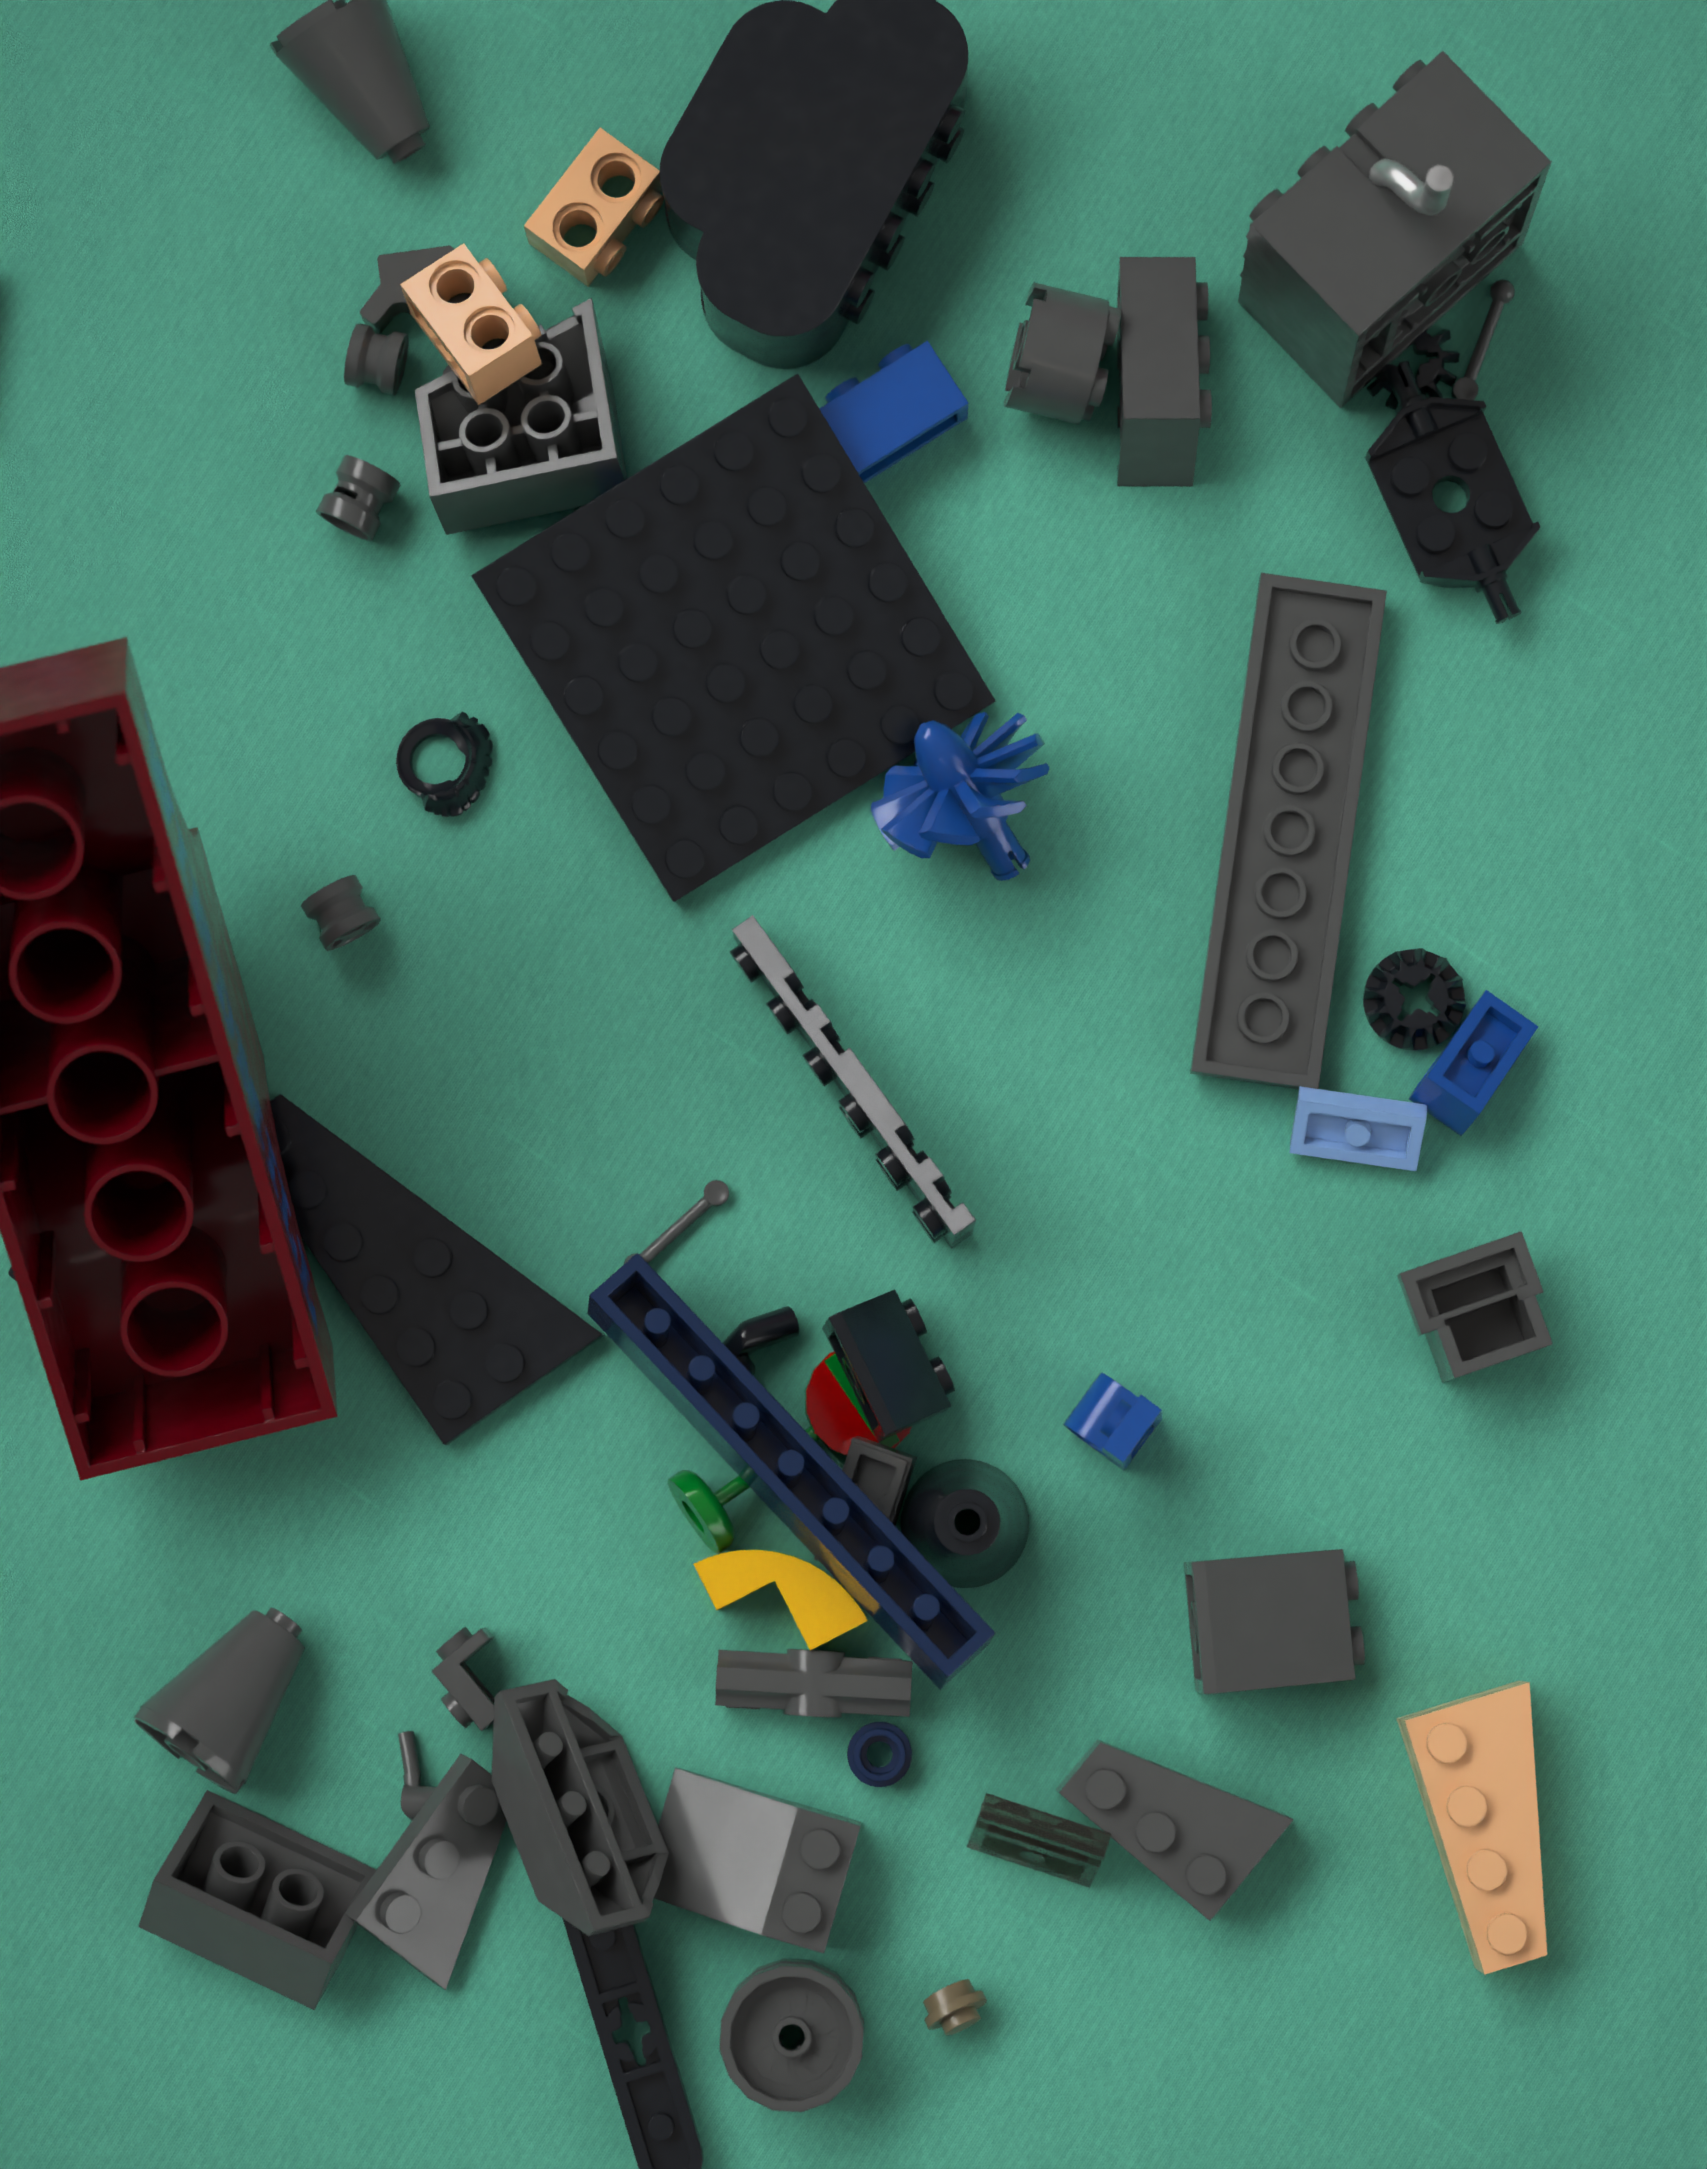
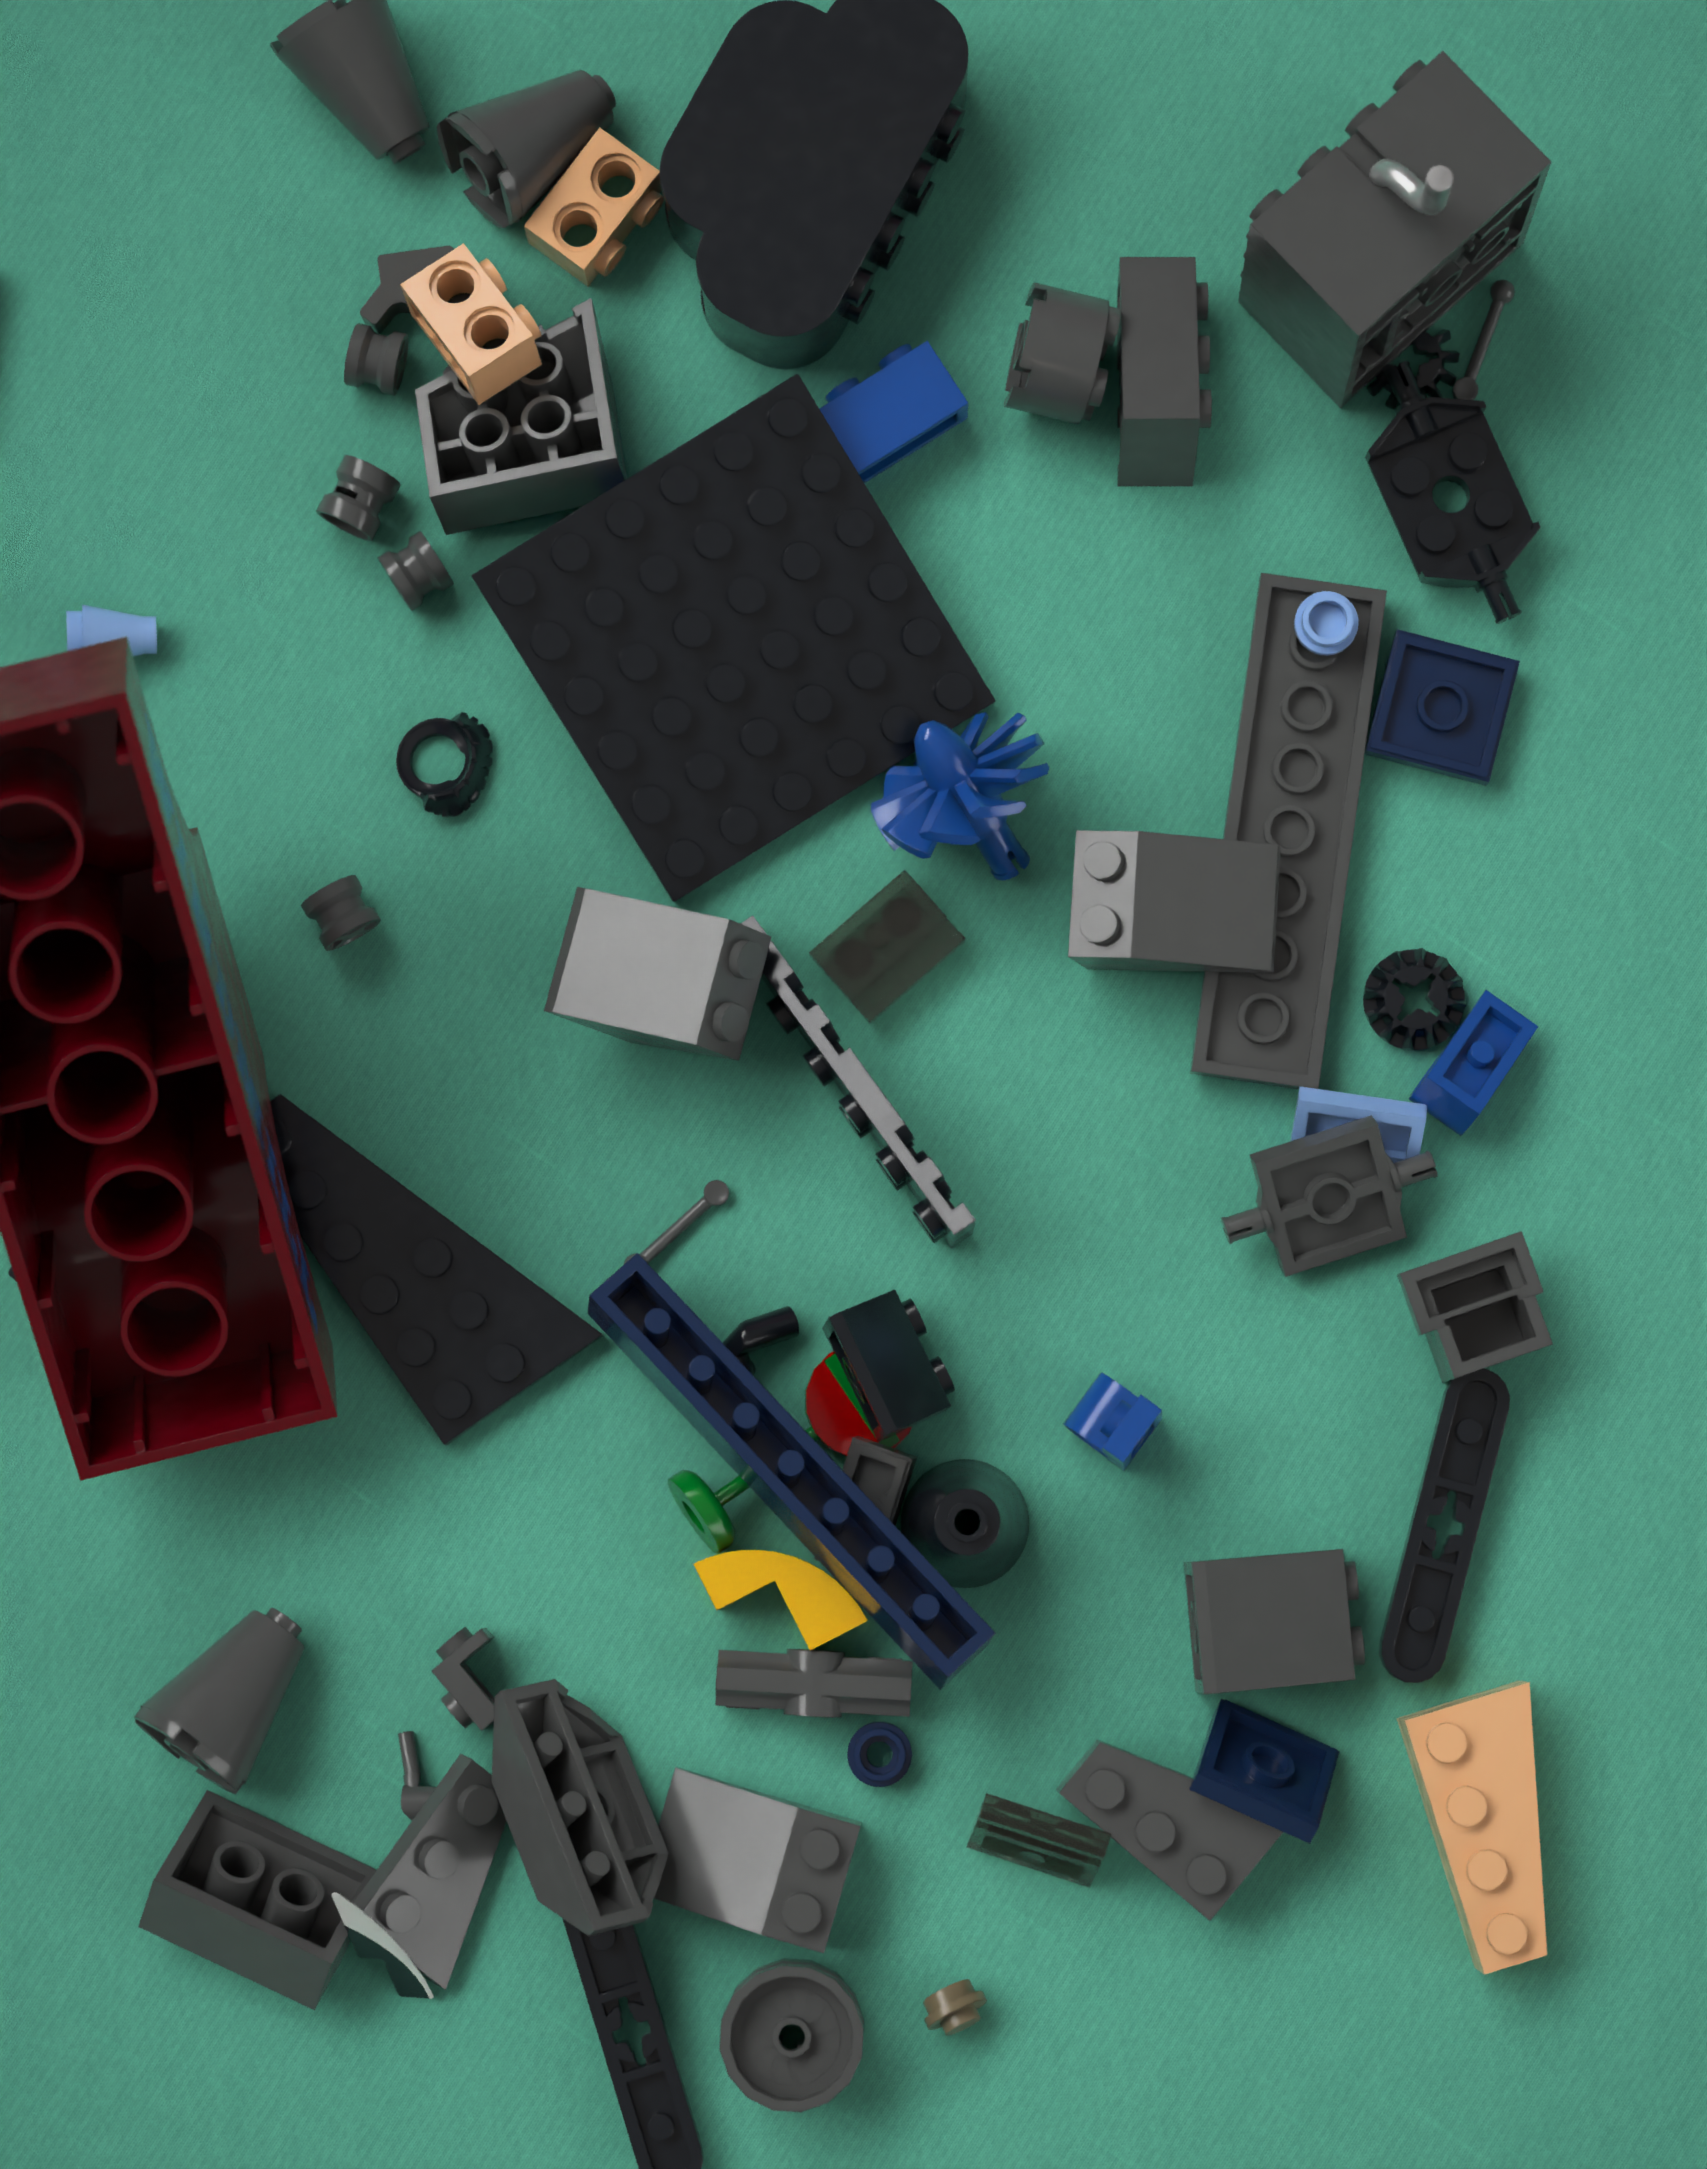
none -> light blue cone [66,604,157,657]
none -> sticker [331,1892,434,1999]
none -> dark grey wheel [377,531,454,611]
none -> dark grey cone [437,70,616,228]
none -> slope [544,887,772,1061]
none -> clear smoke plate [809,870,966,1024]
none -> dark grey slope [1068,830,1281,973]
none -> dark blue plate [1189,1698,1340,1844]
none -> dark grey plate [1221,1115,1438,1277]
none -> light blue plate [1294,591,1359,656]
none -> dark blue plate [1365,629,1520,786]
none -> black piece [1379,1369,1510,1683]

